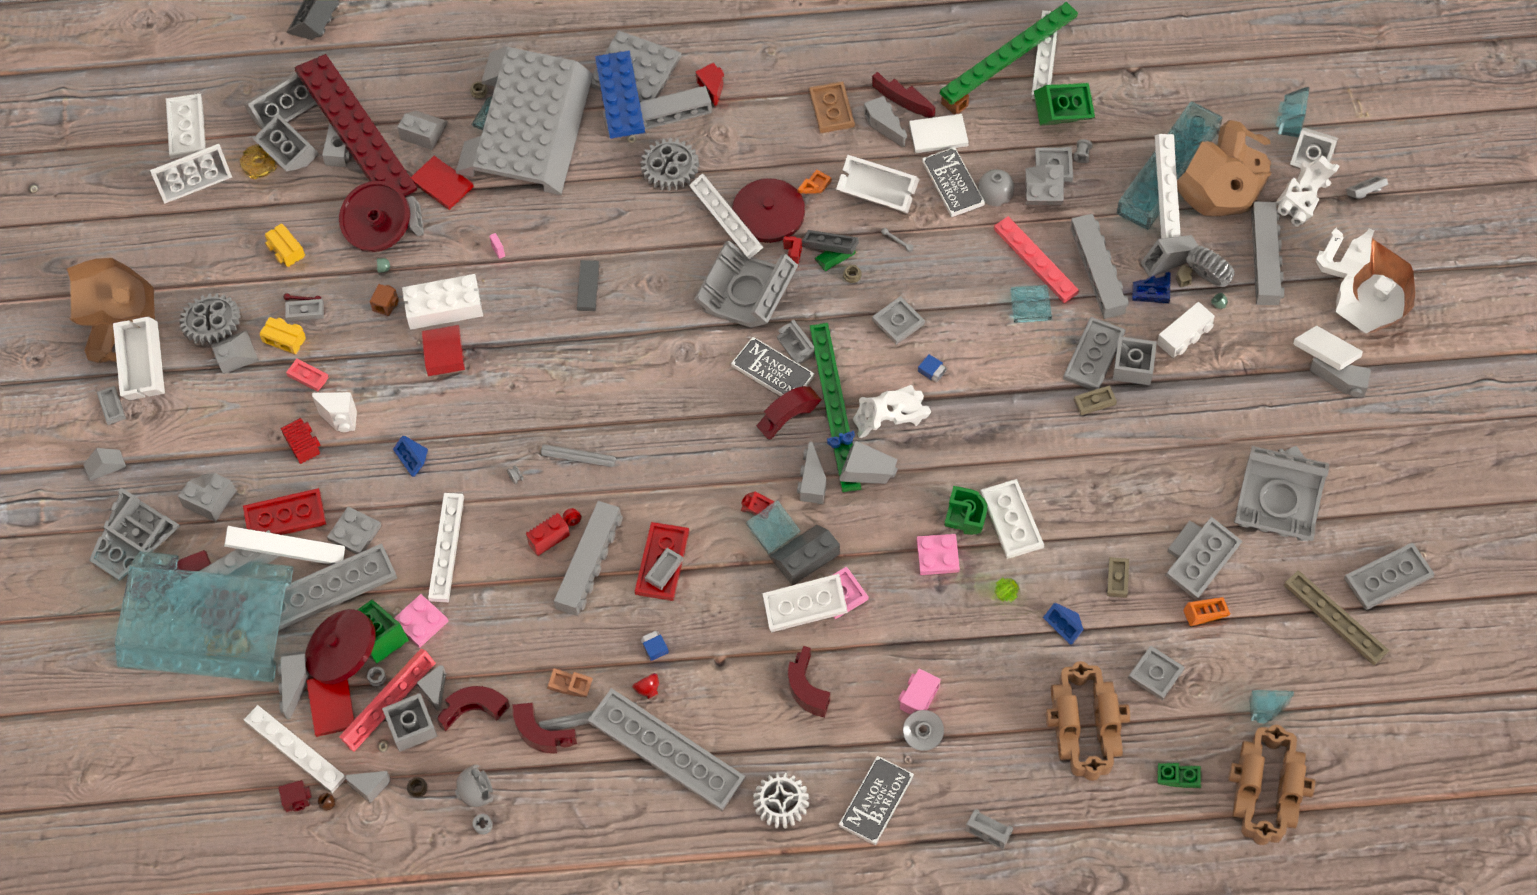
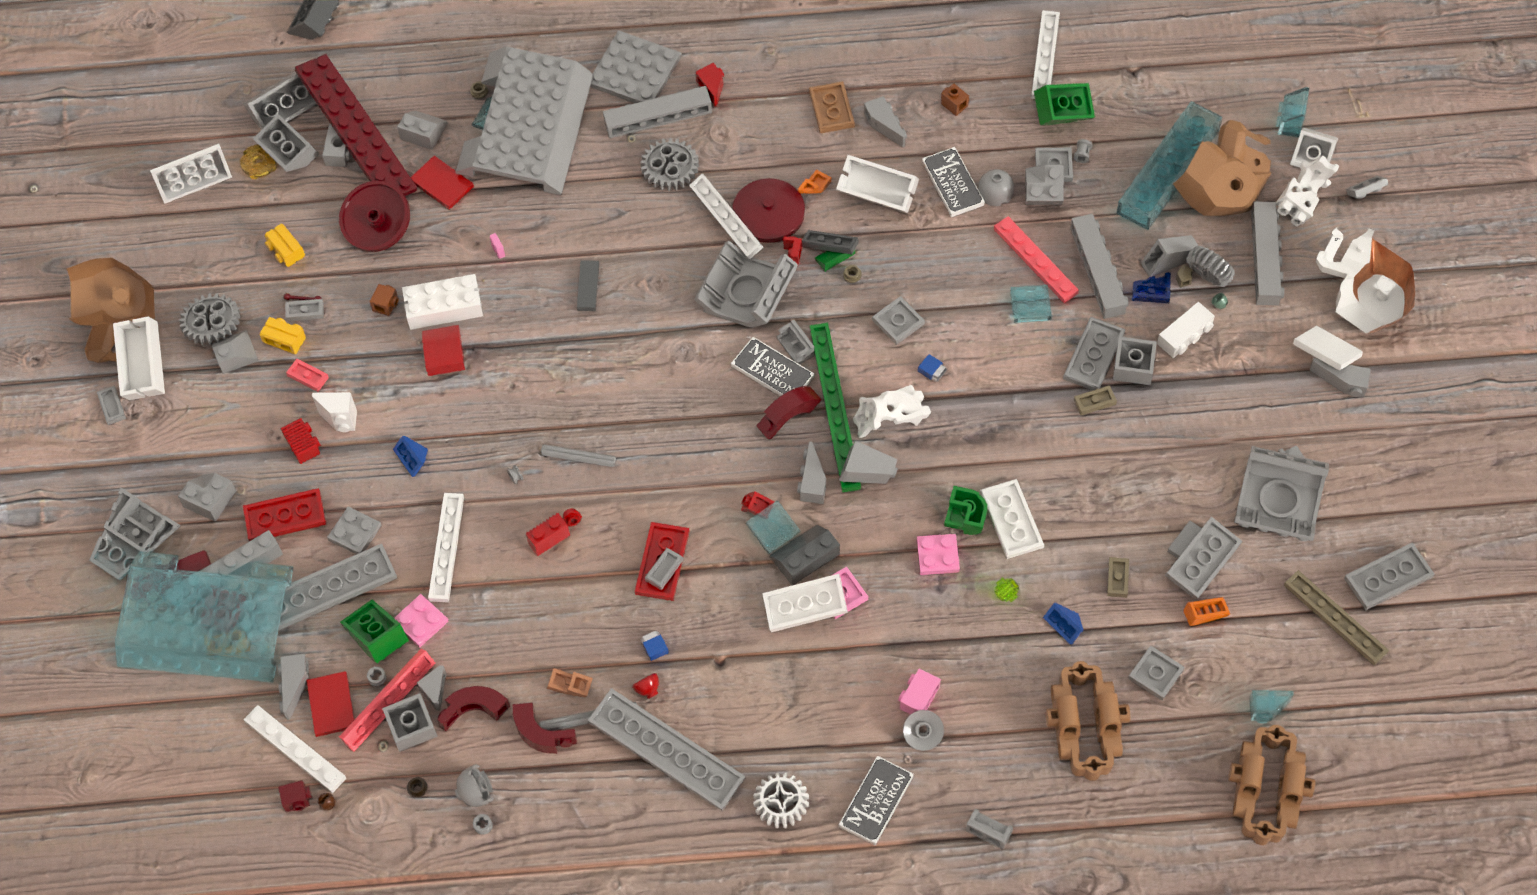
light grey slope [84,448,126,481] -> none
white tile [166,93,206,159] -> none
white tile [224,526,345,565] -> none
dark red dish [305,609,376,684] -> none
light grey slope [346,771,390,803] -> none
sand green hinge [377,258,390,273] -> none
light grey plate [406,196,424,236] -> none
light grey brick [554,501,623,616] -> none
blue plate [595,50,645,139] -> none
dark red arch [788,646,831,718] -> none
blue piece [827,430,855,448] -> none
dark red slope [872,72,936,118] -> none
light grey hinge [881,228,913,252] -> none
white tile [909,114,968,153] -> none
green plate [939,2,1078,105] -> none
white plate [1155,134,1180,239] -> none
green slope [1158,763,1201,788] -> none

